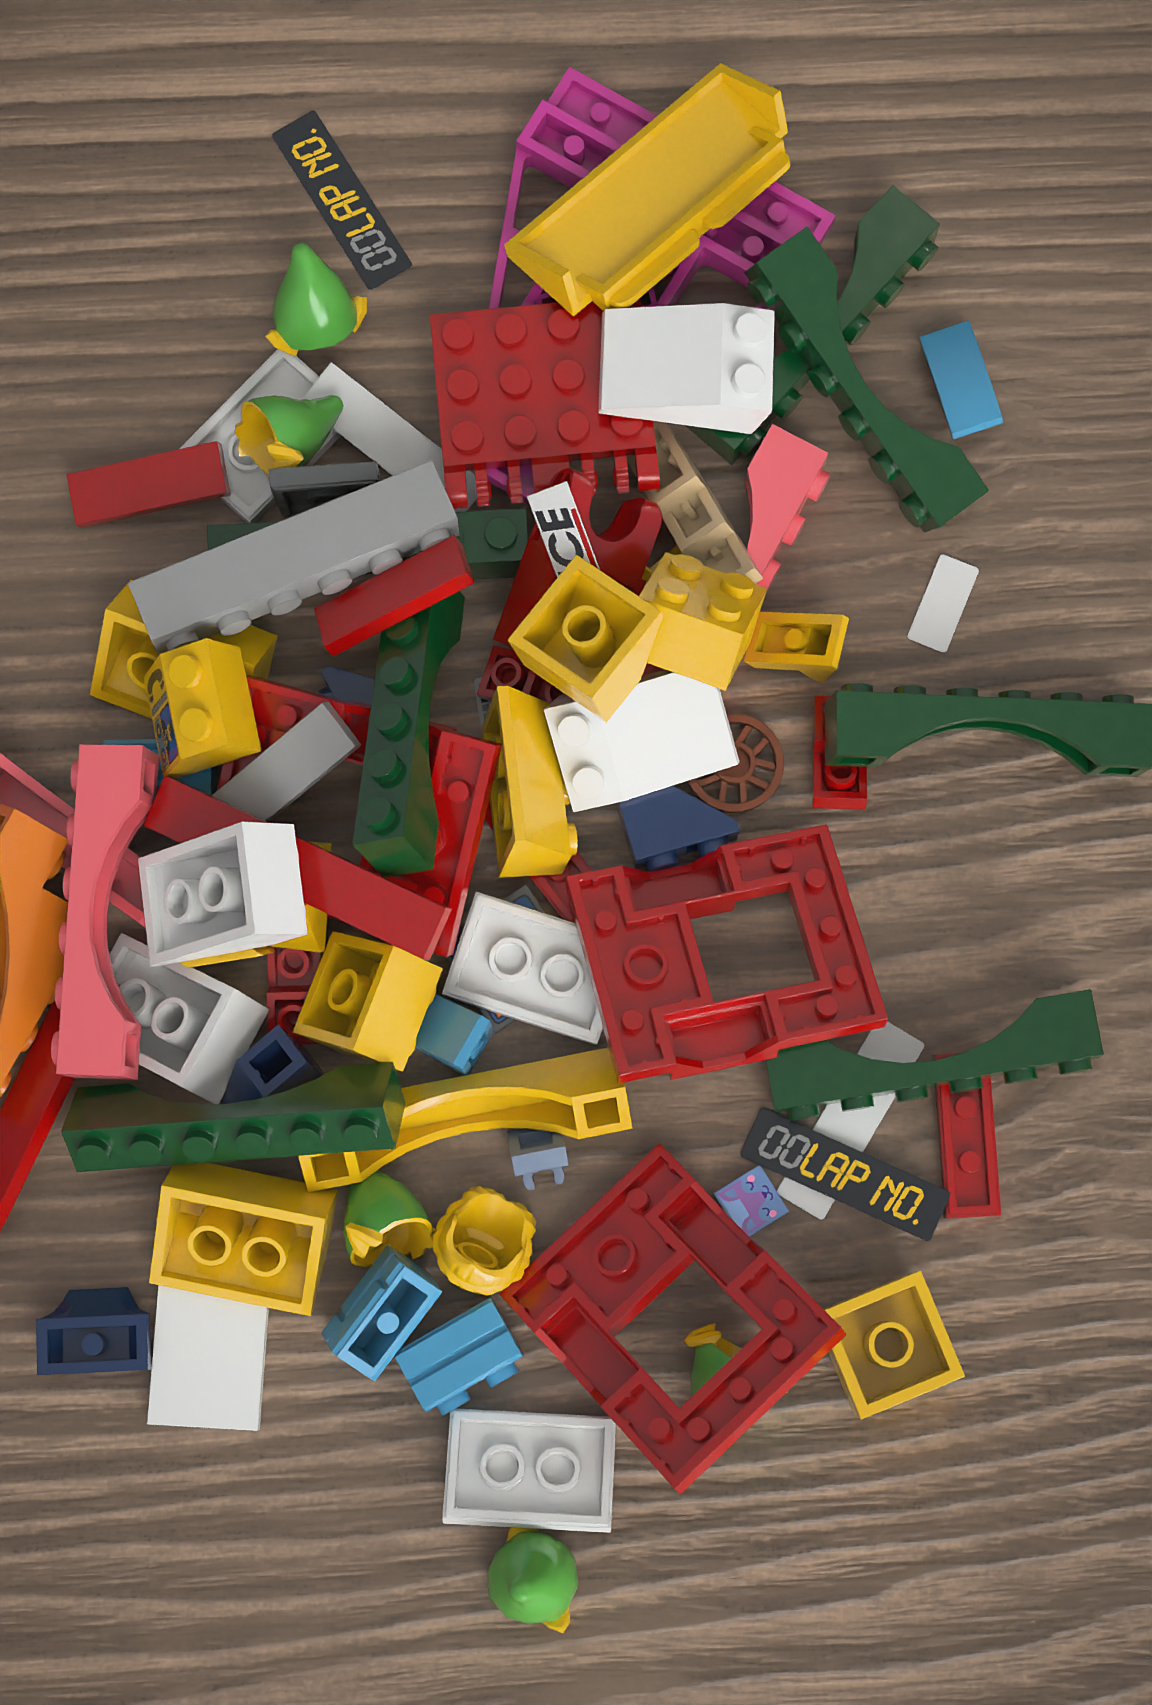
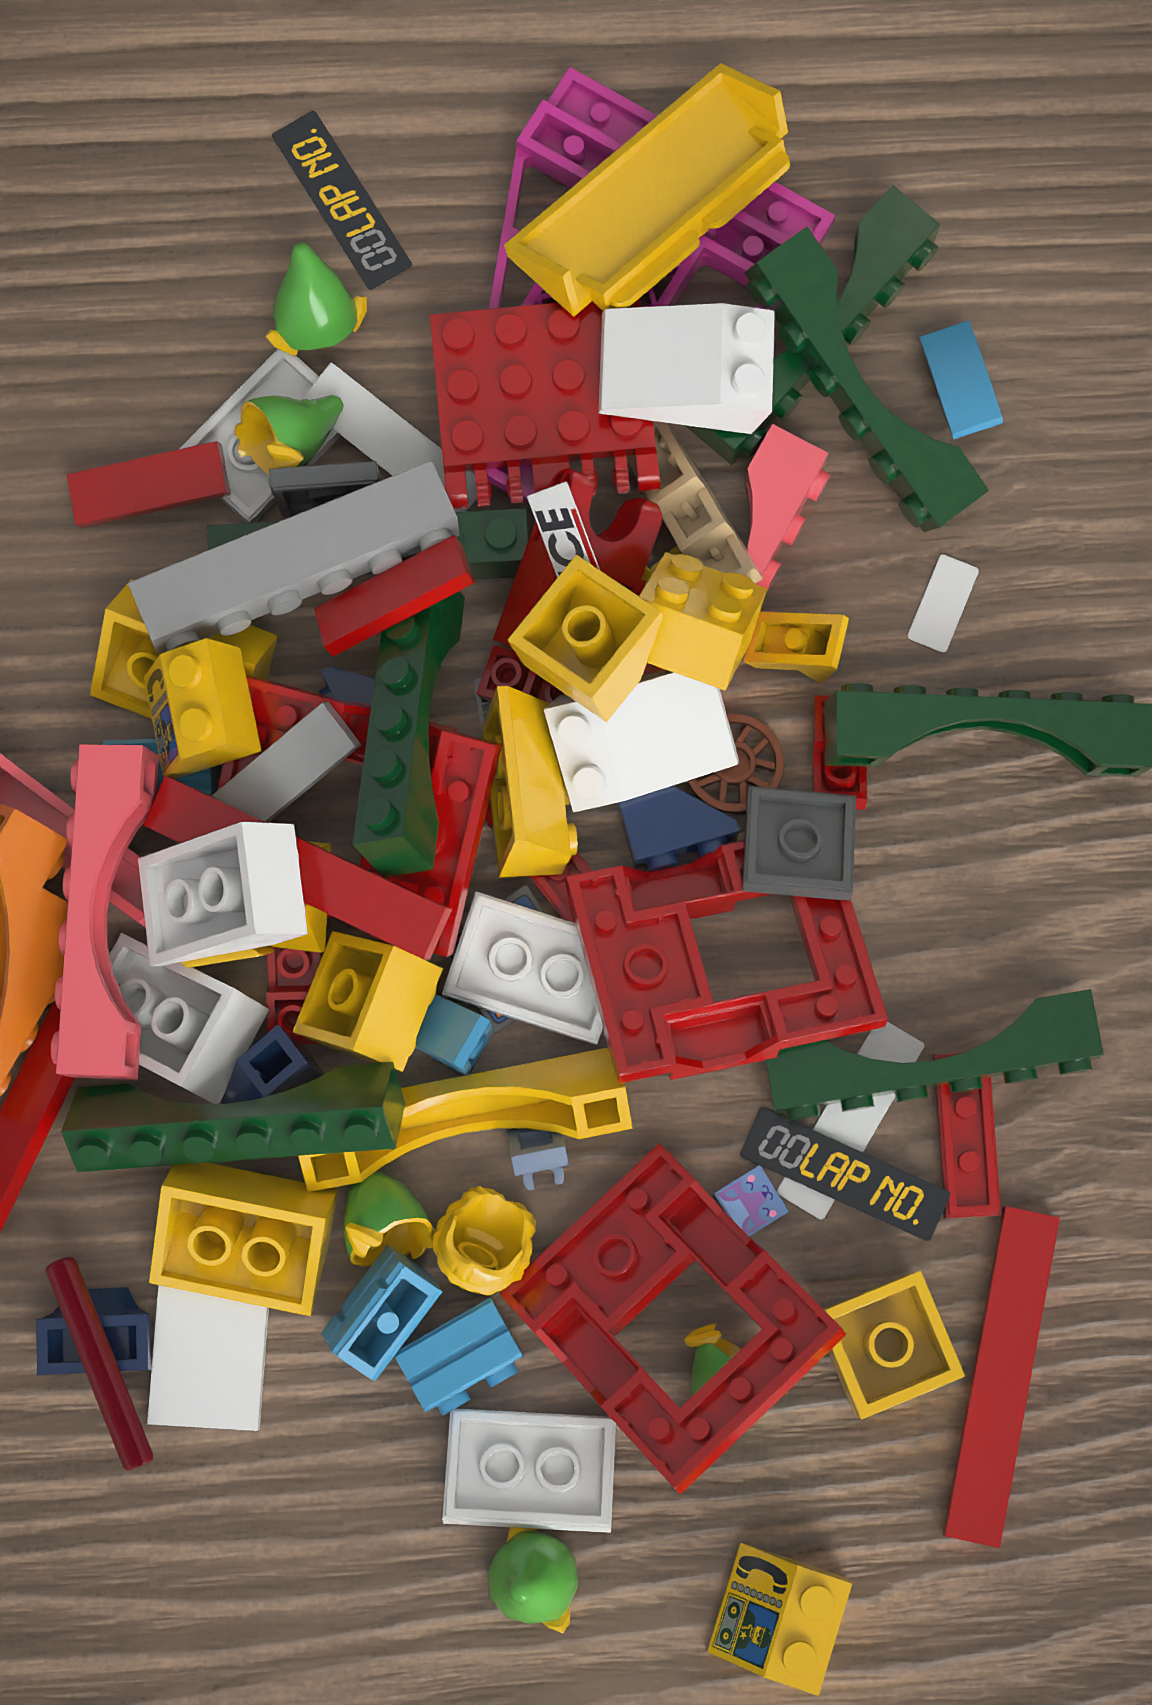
none -> dark red axle [45,1257,153,1471]
none -> yellow slope [707,1542,852,1696]
none -> dark grey tile [742,786,856,901]
none -> red tile [943,1206,1060,1548]

